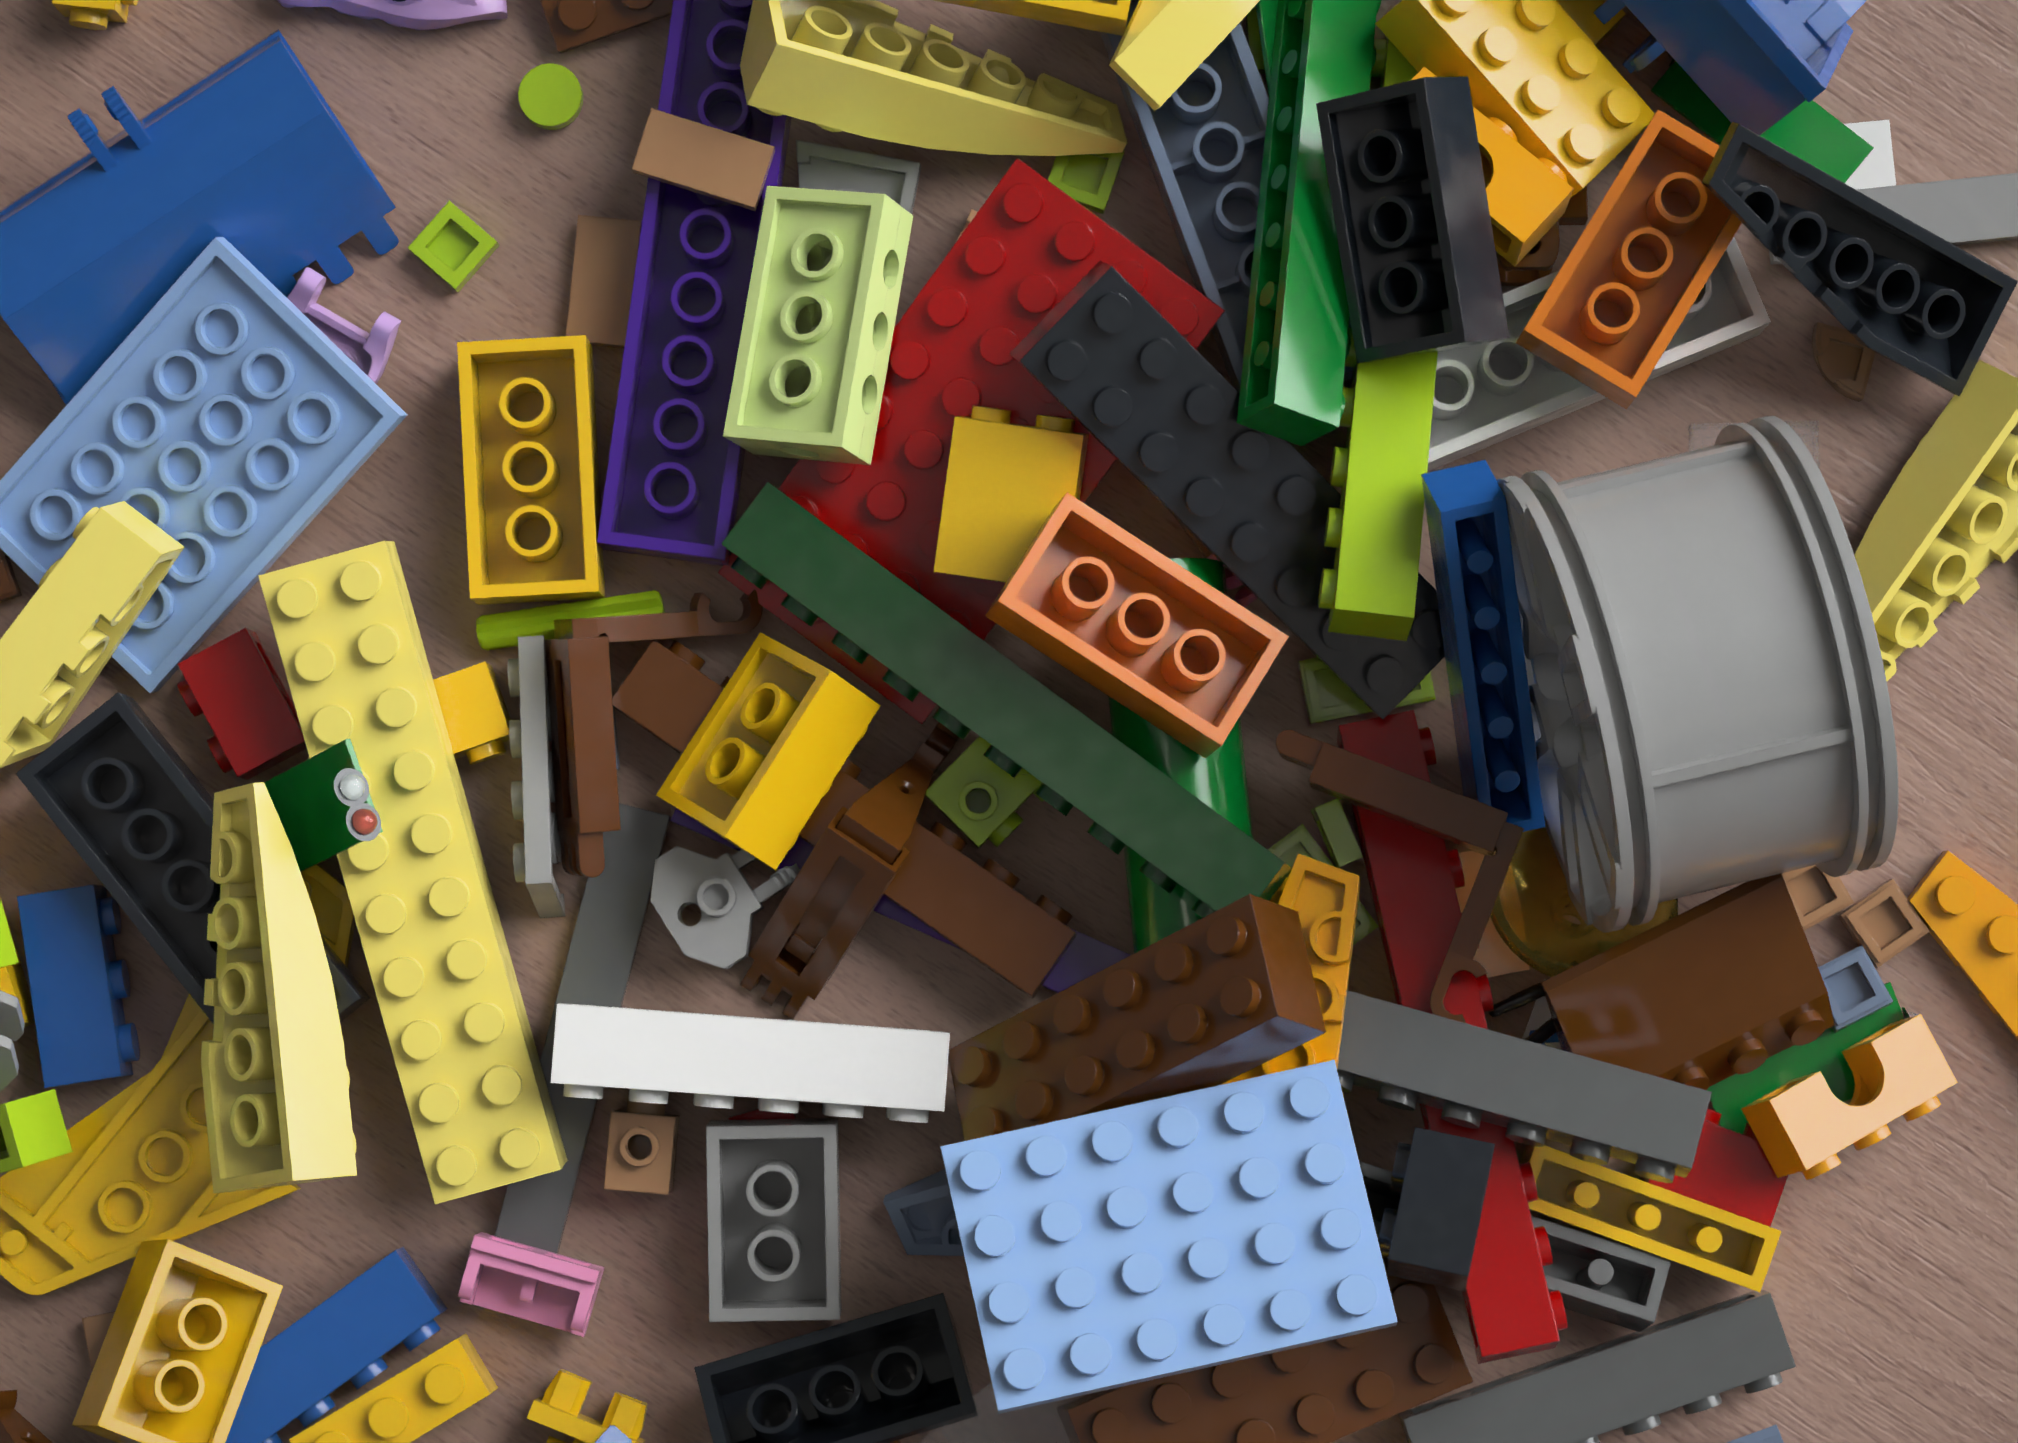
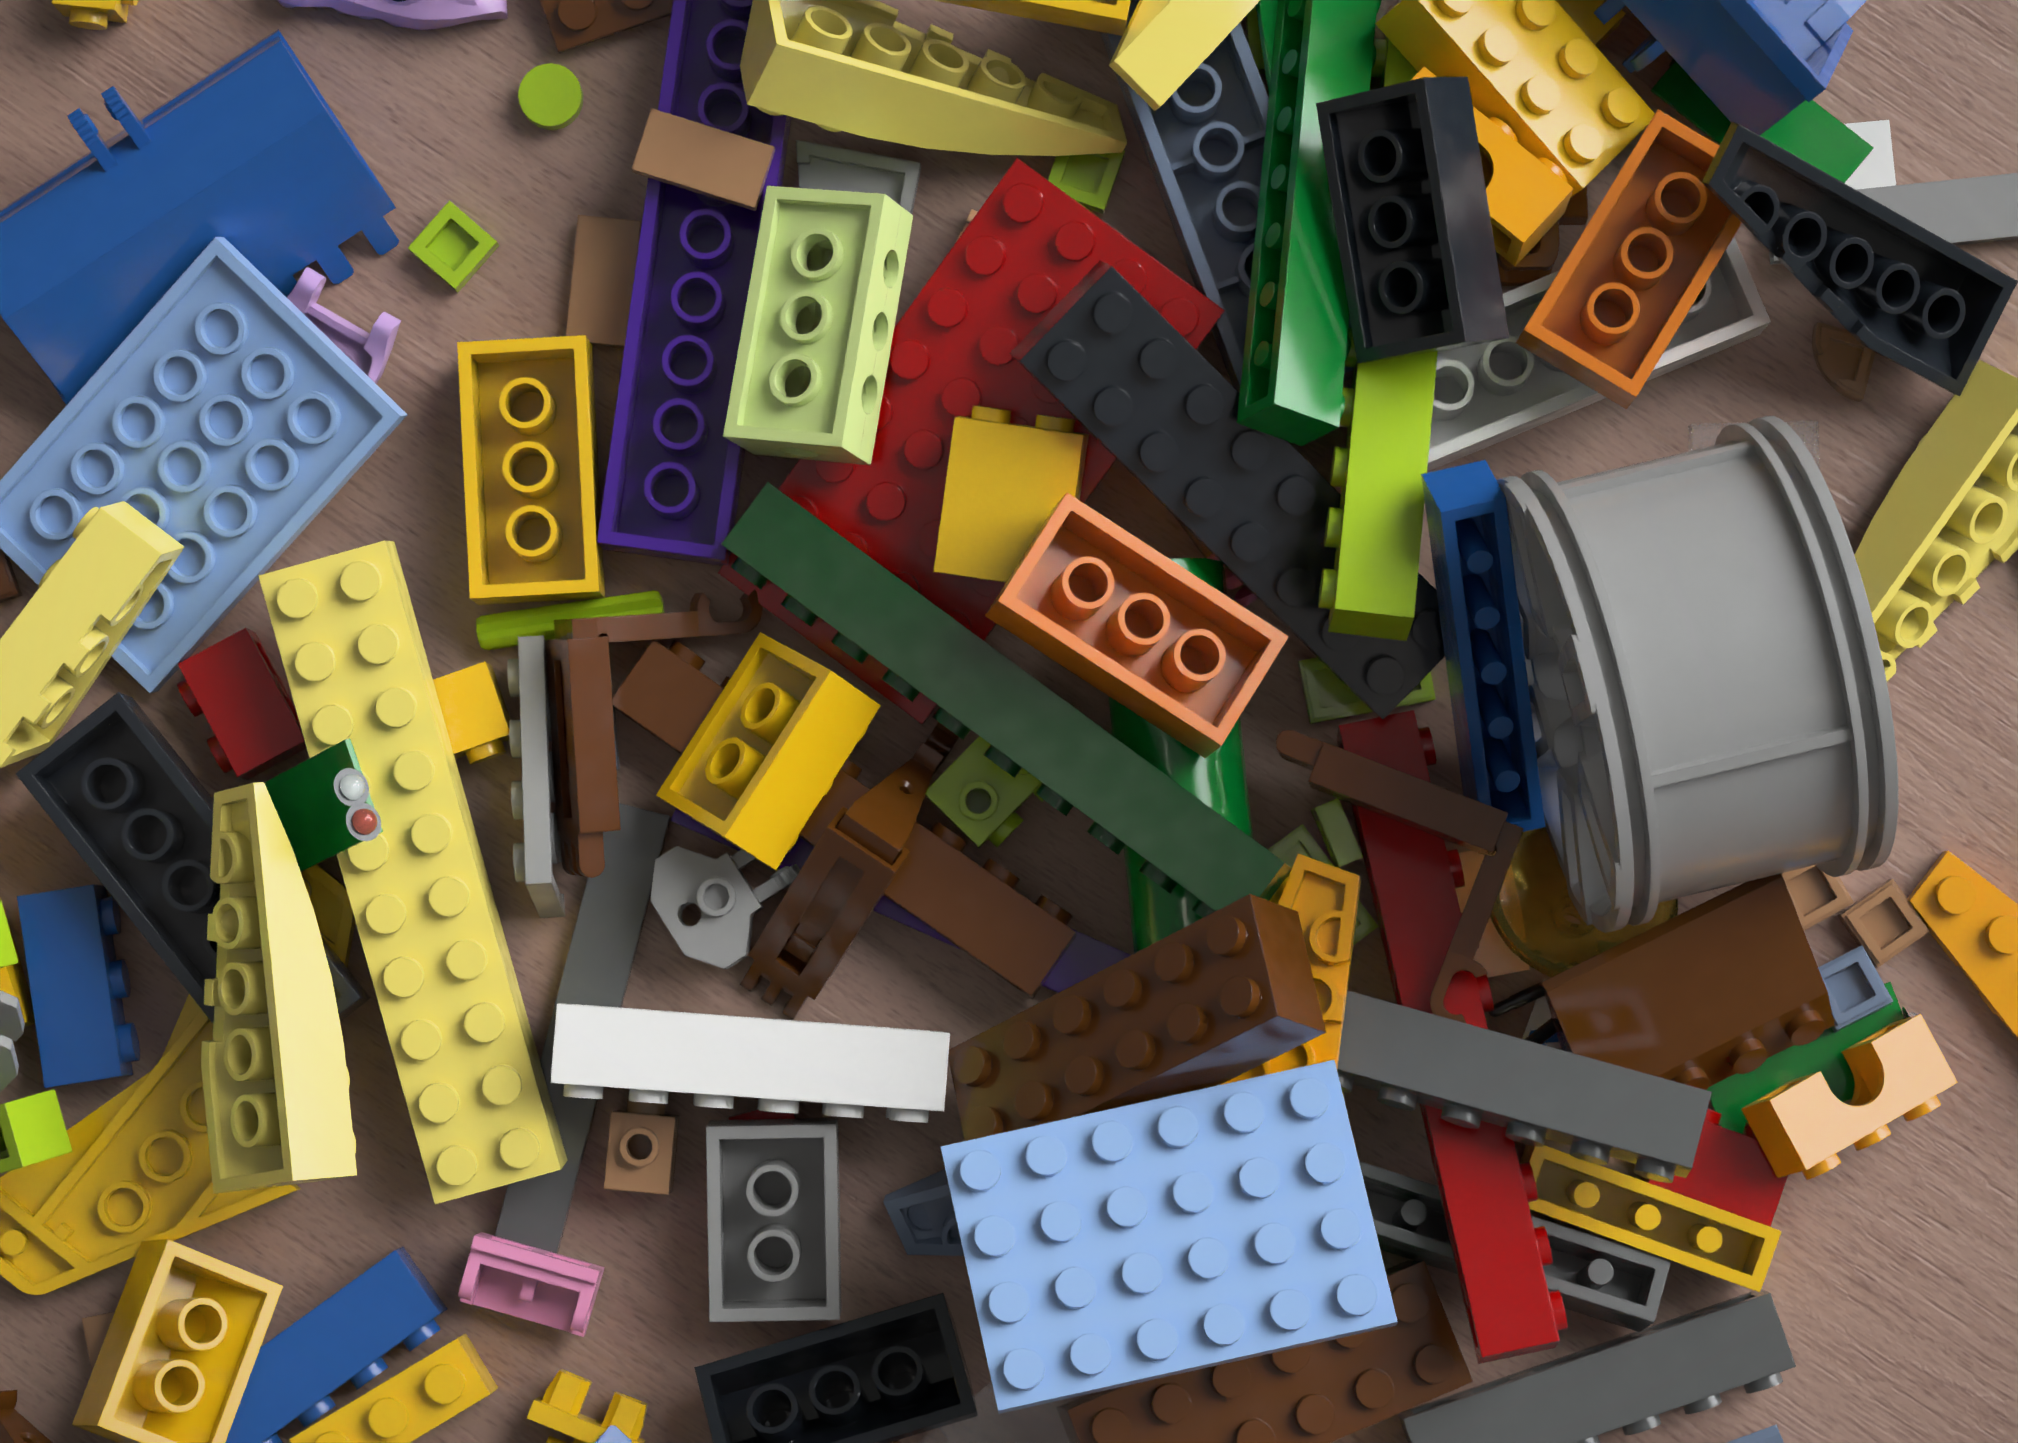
black brick [1378,1127,1495,1292] -> none

